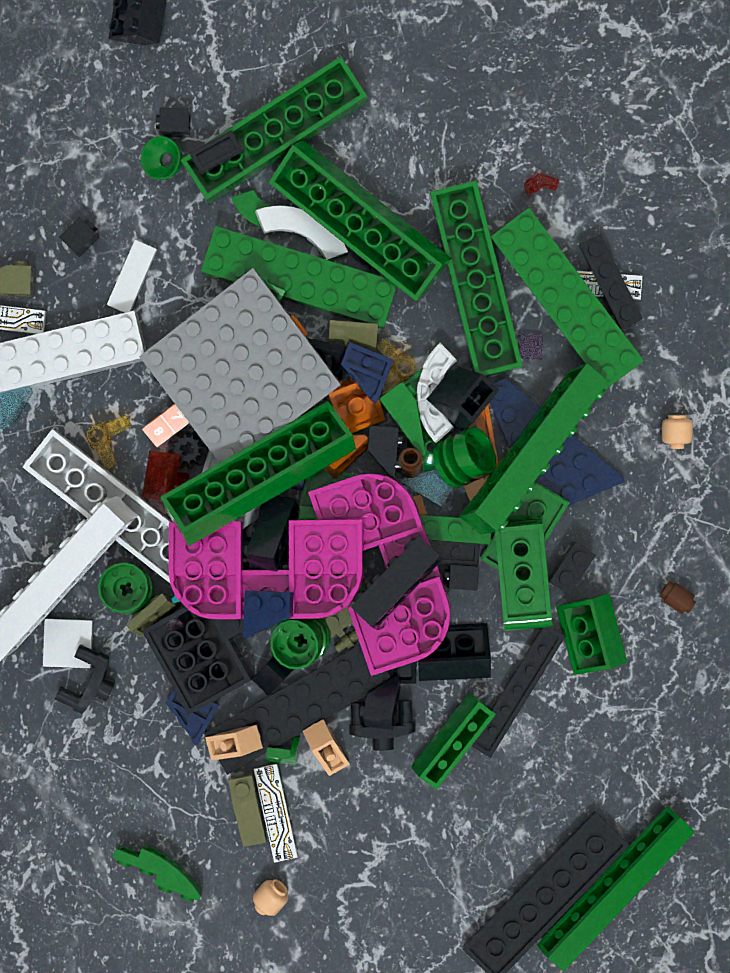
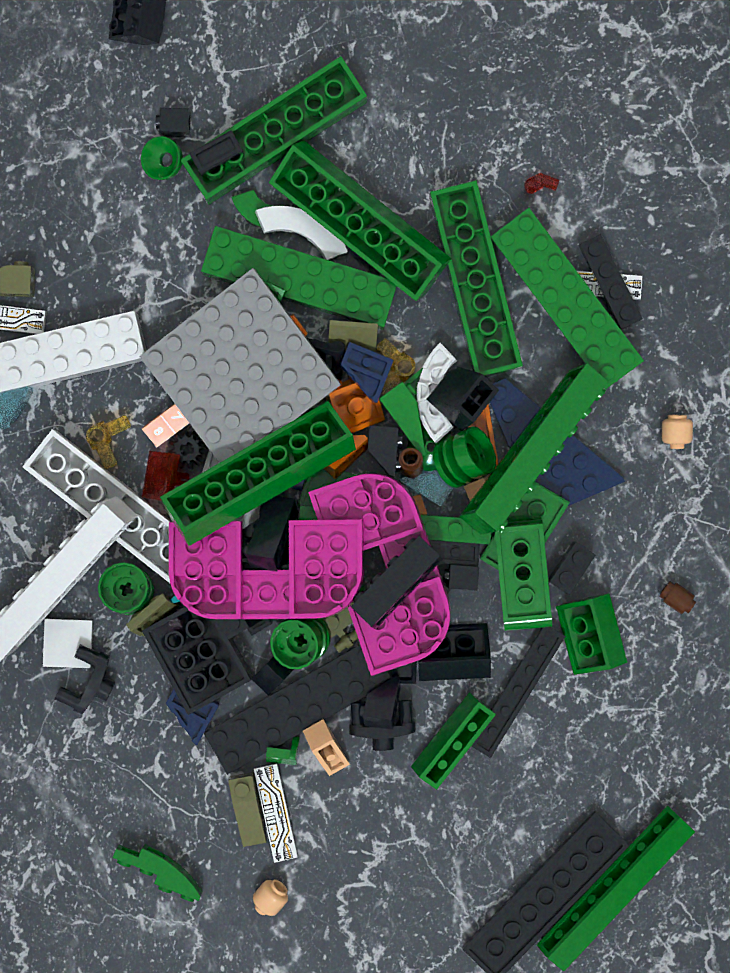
black brick [59,217,99,257] -> none
white tile [107,240,157,313] -> none
light nougat slope [205,725,263,761] -> none
dark blue wing [243,590,294,638] -> none
clear purple tile [518,334,543,360] -> none

